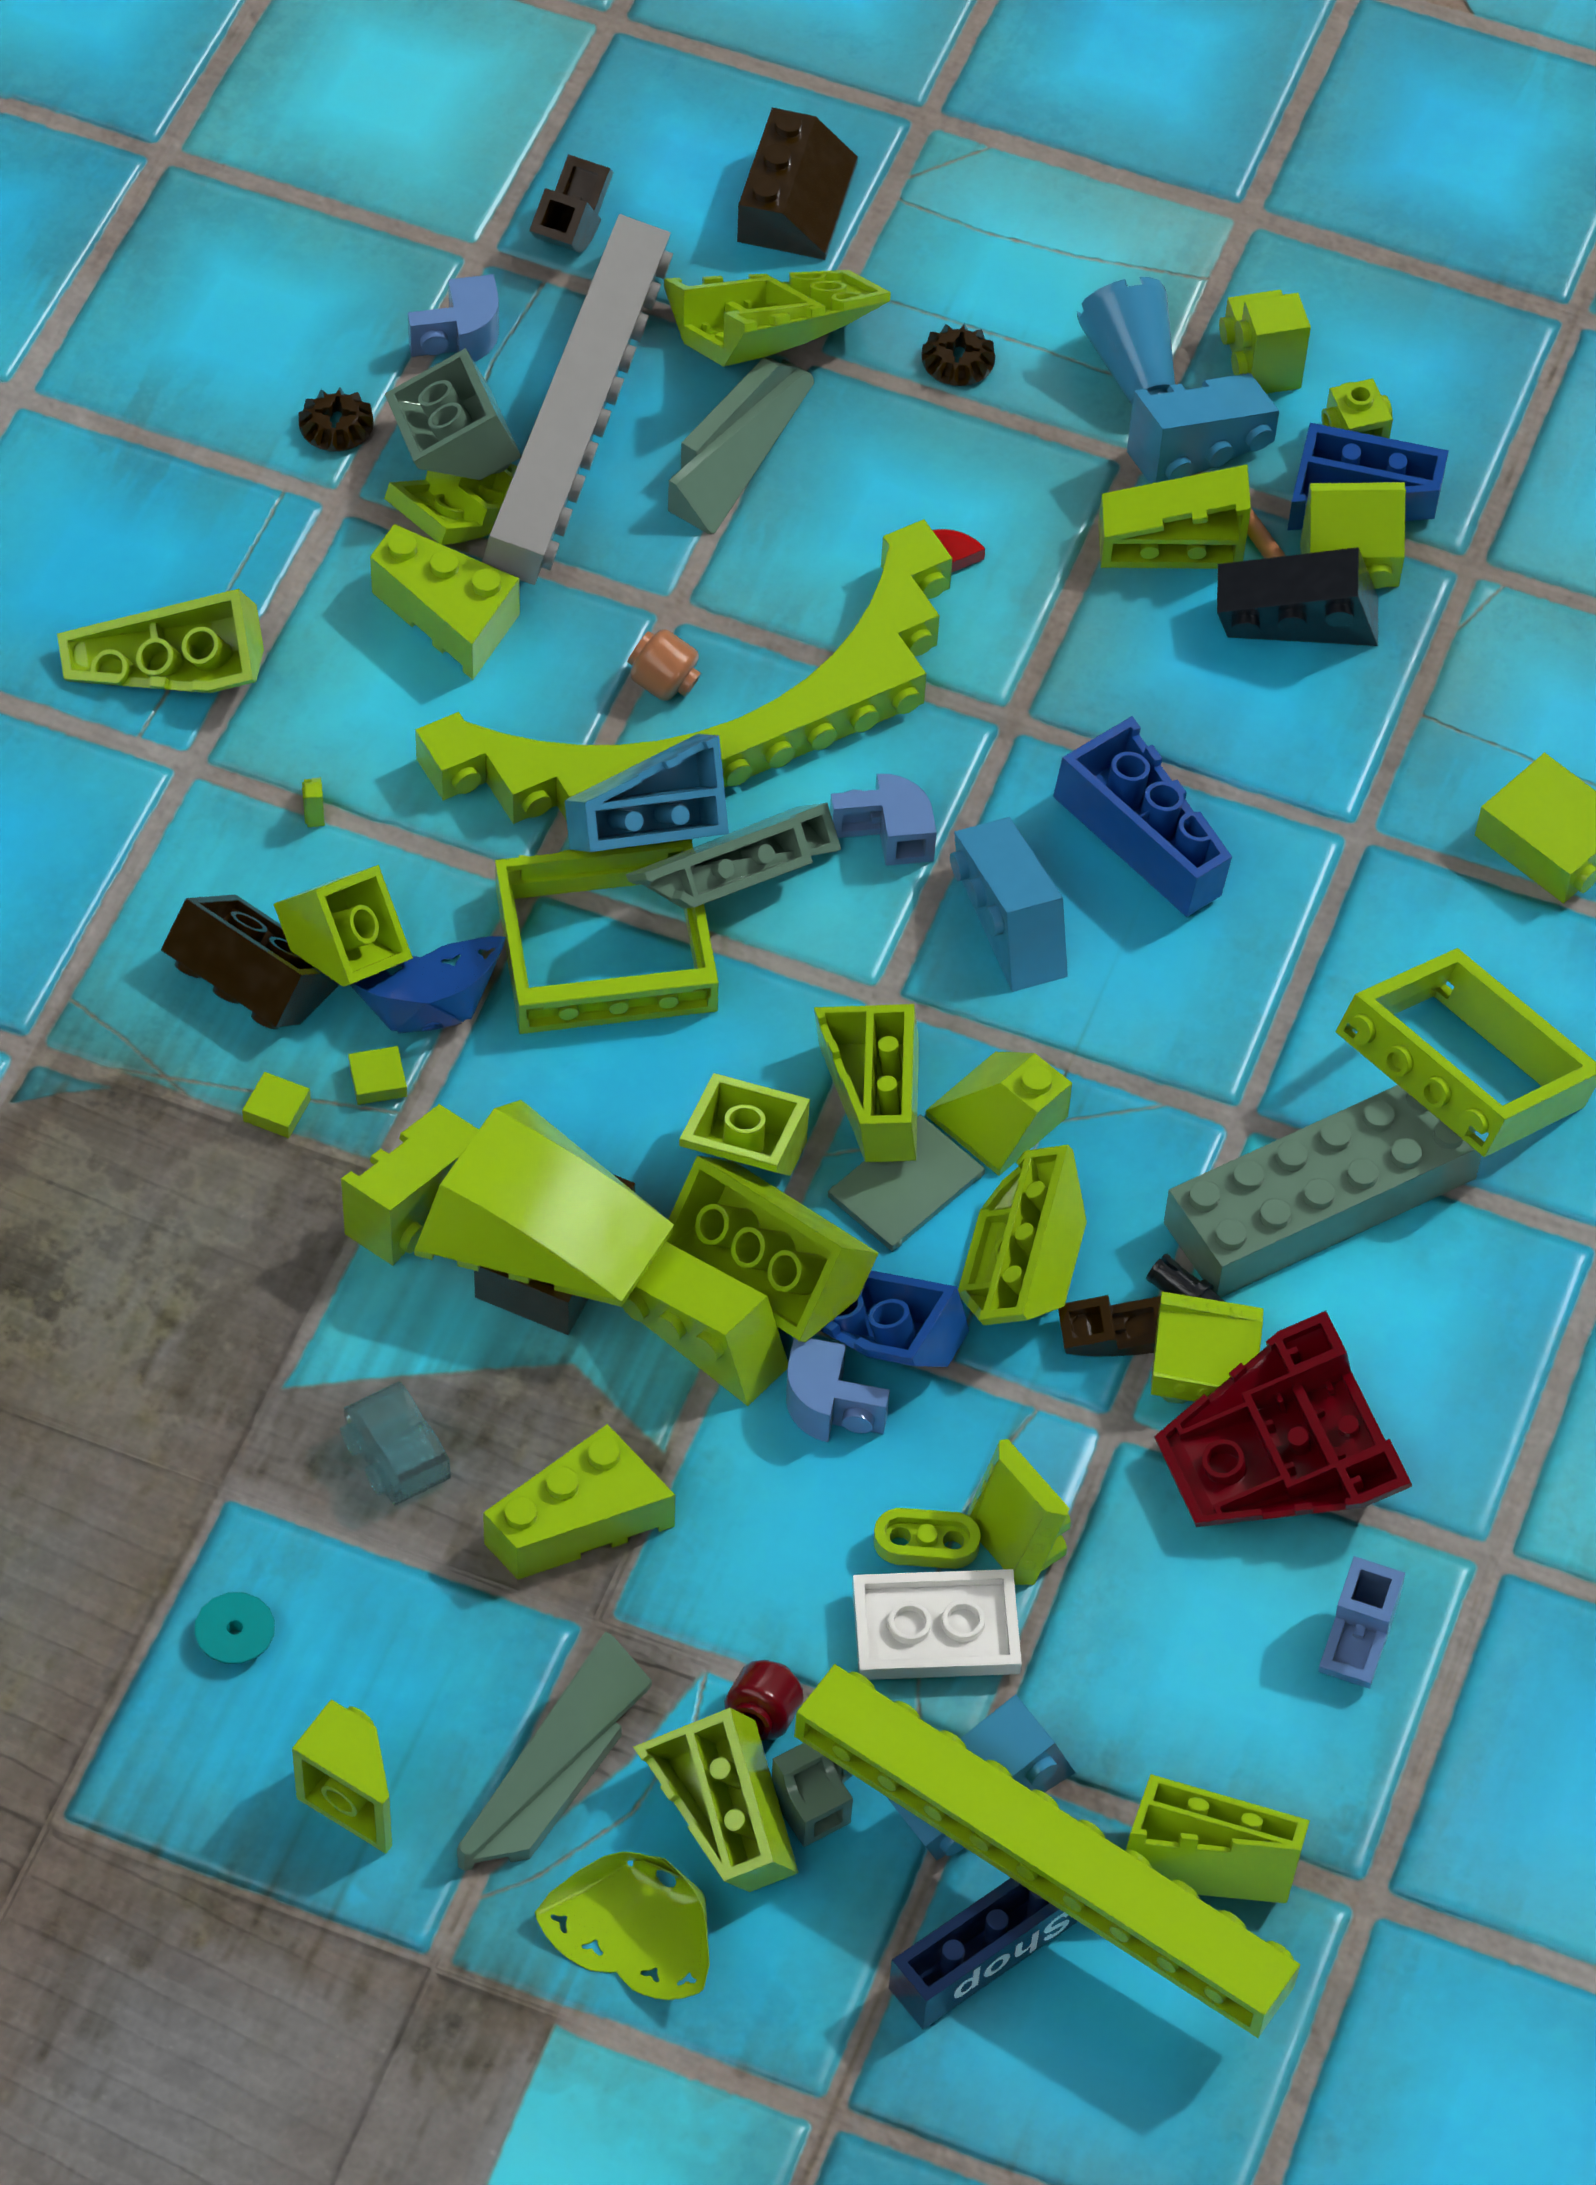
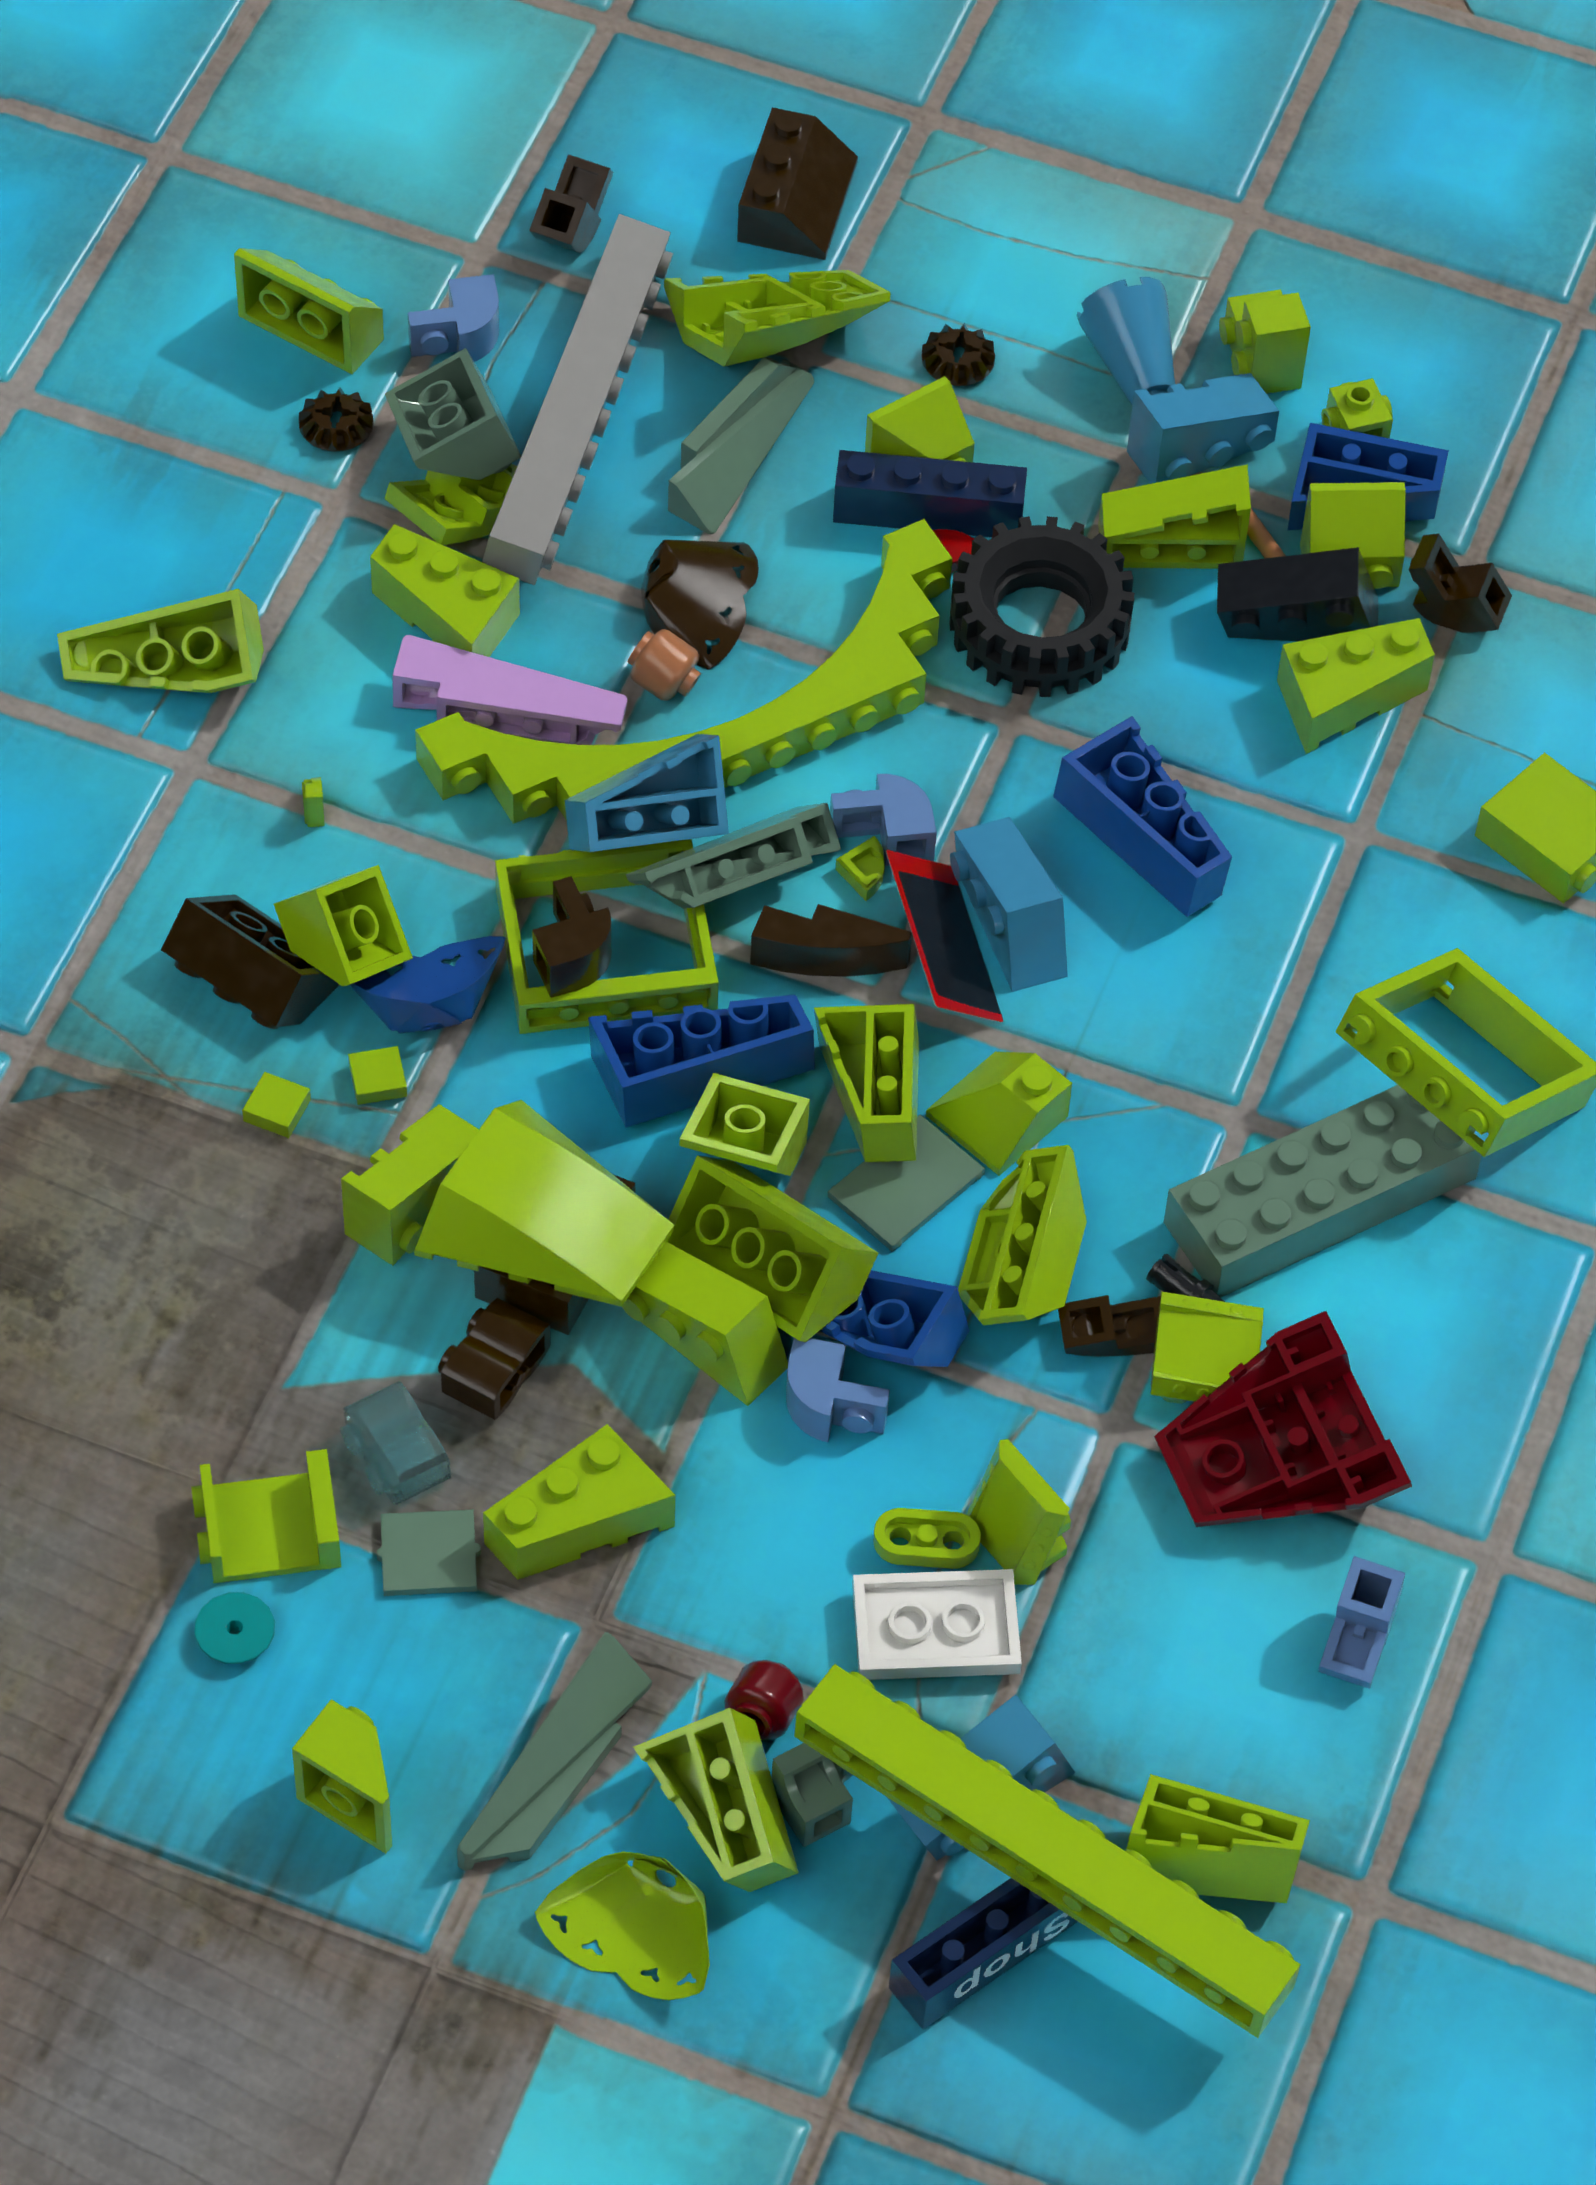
none -> lime panel [191,1449,341,1583]
none -> lime slope [234,248,384,374]
none -> sand green piece [377,1509,481,1596]
none -> lavender wedge [393,635,627,745]
none -> dark brown brick [438,1298,551,1420]
none -> dark brown brick [532,876,612,998]
none -> blue wedge [588,994,815,1128]
none -> dark brown piece [641,540,759,669]
none -> dark brown slope [750,904,912,977]
none -> dark blue brick [833,450,1027,537]
none -> lime tile [835,836,885,901]
none -> lime slope [865,376,975,462]
none -> black sticker [886,850,1003,1022]
none -> black tyre [949,516,1135,697]
none -> lime wedge [1277,618,1435,754]
none -> dark brown brick [1408,533,1512,633]

